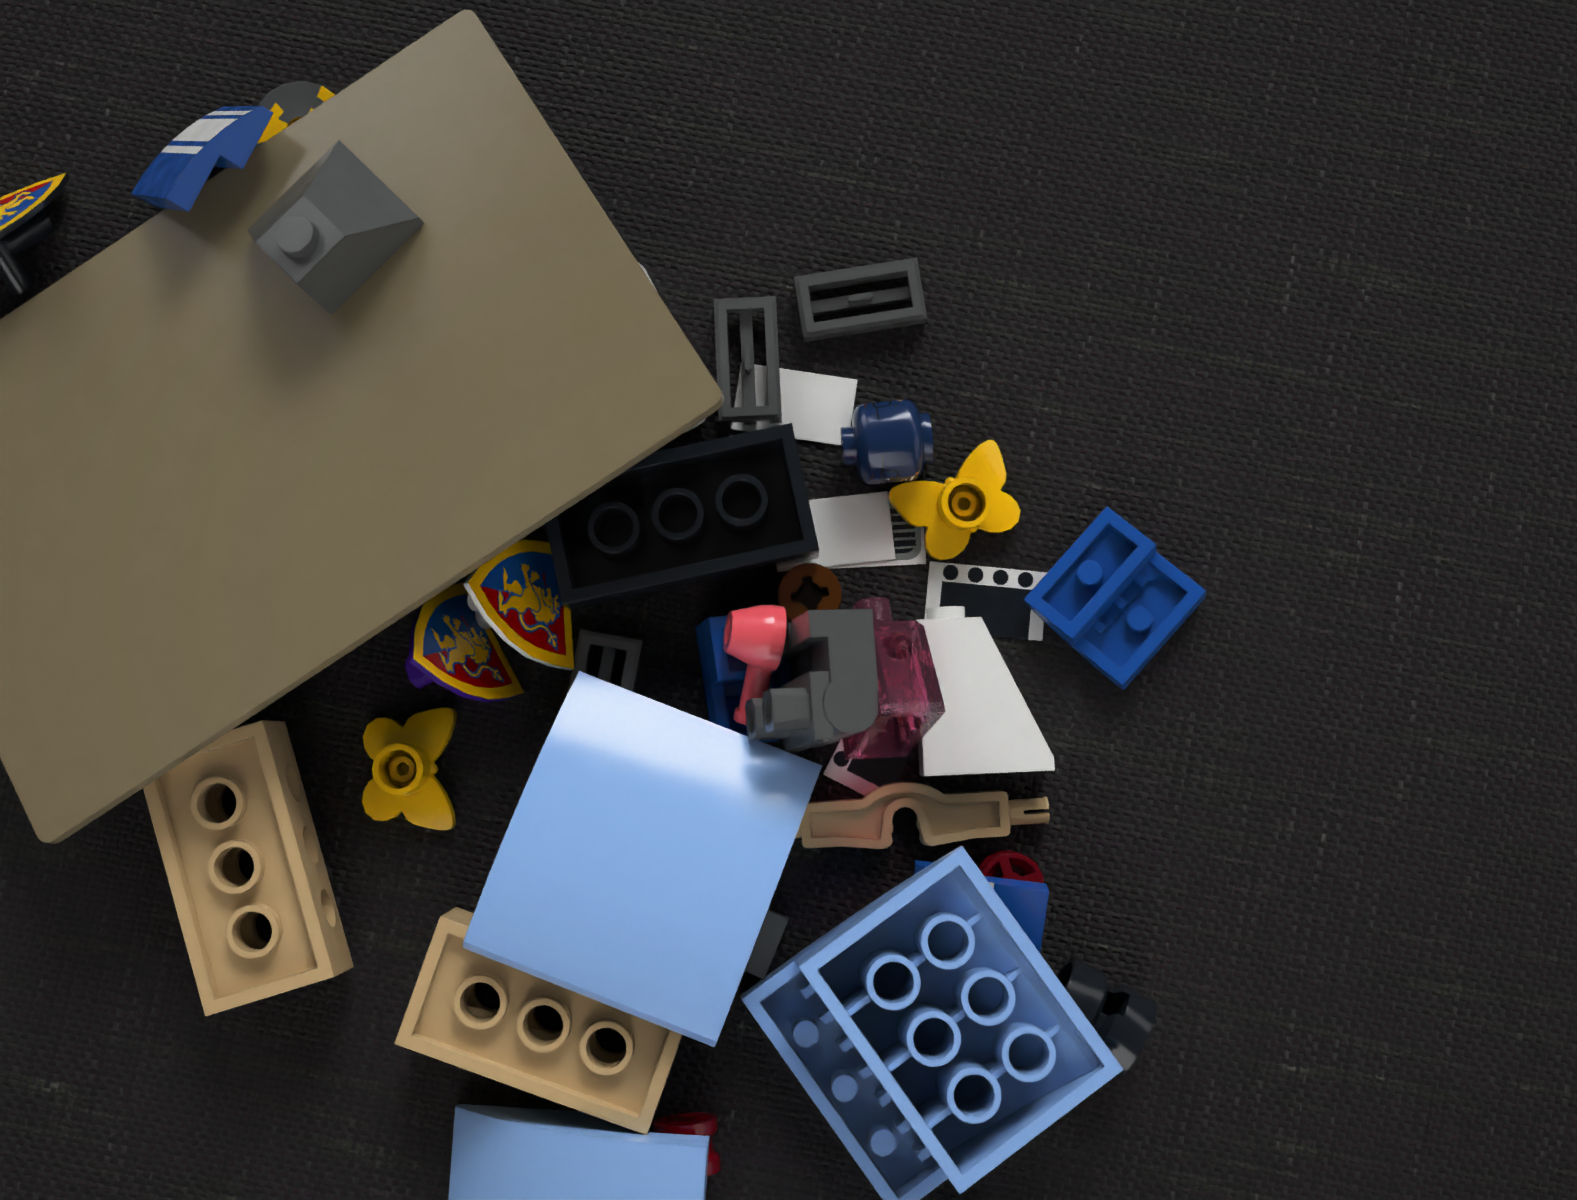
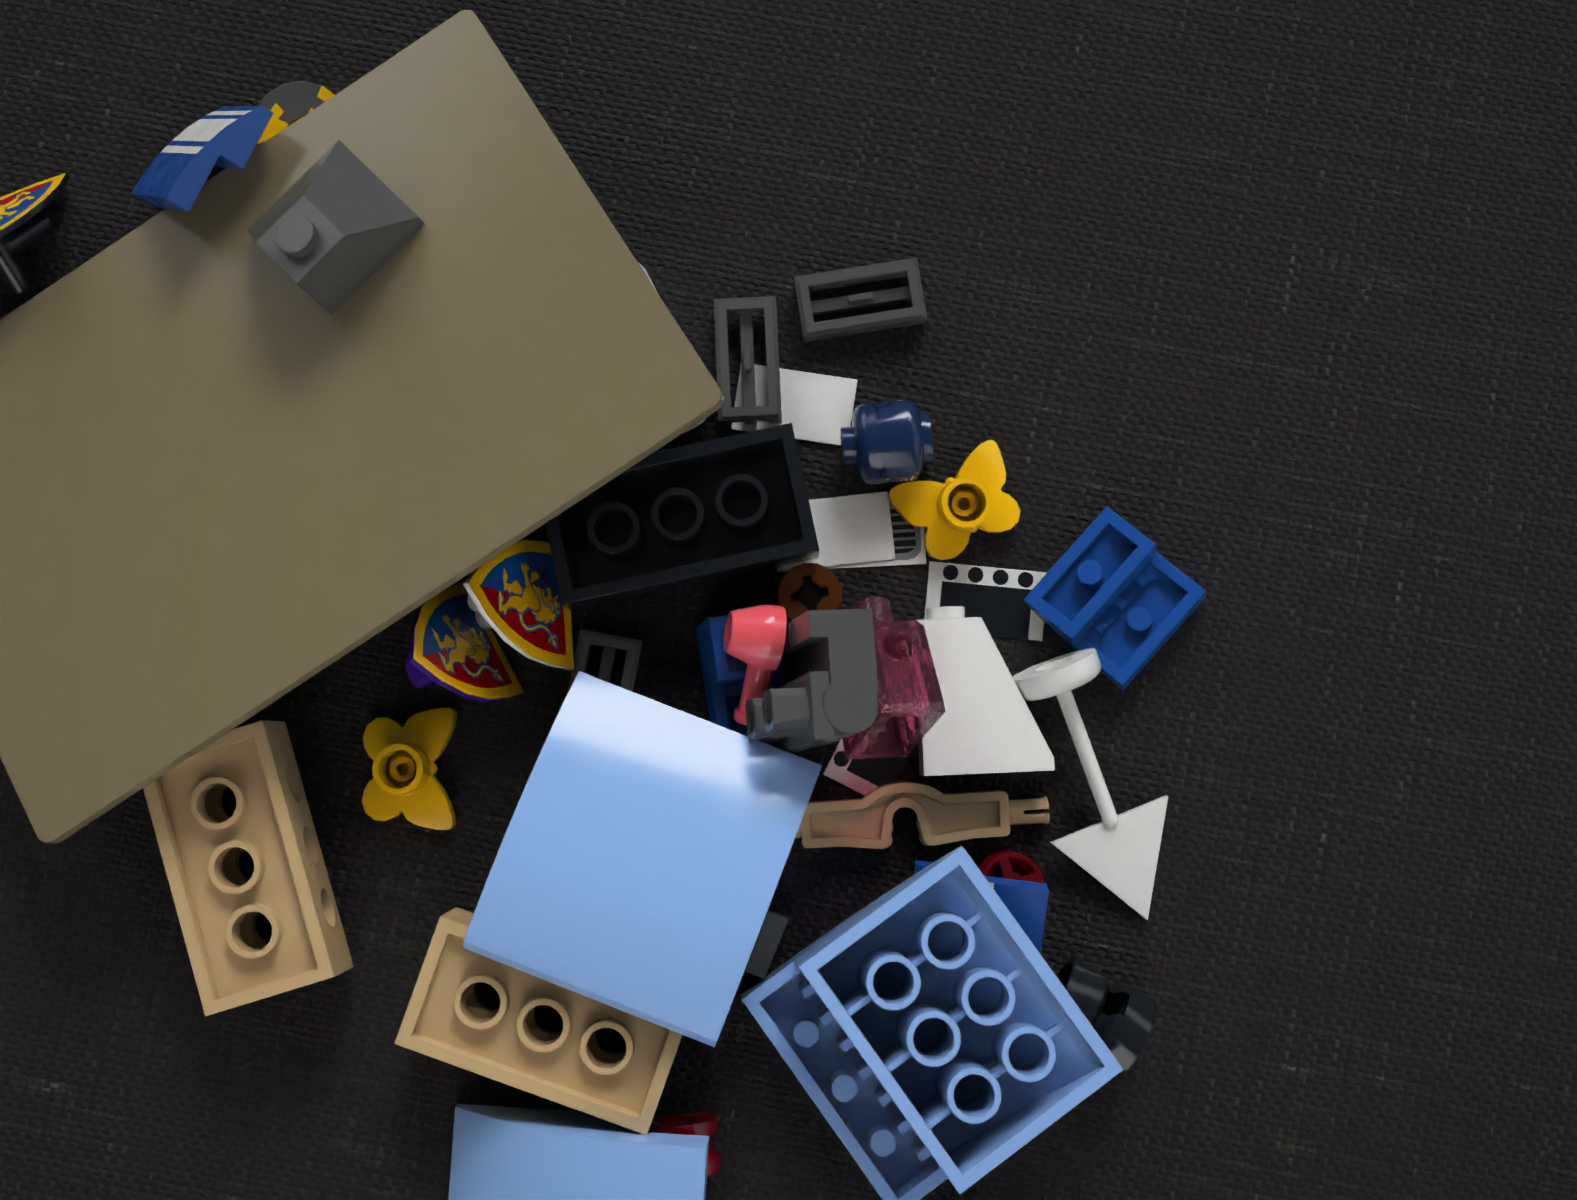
none -> white piece [1013,648,1168,920]

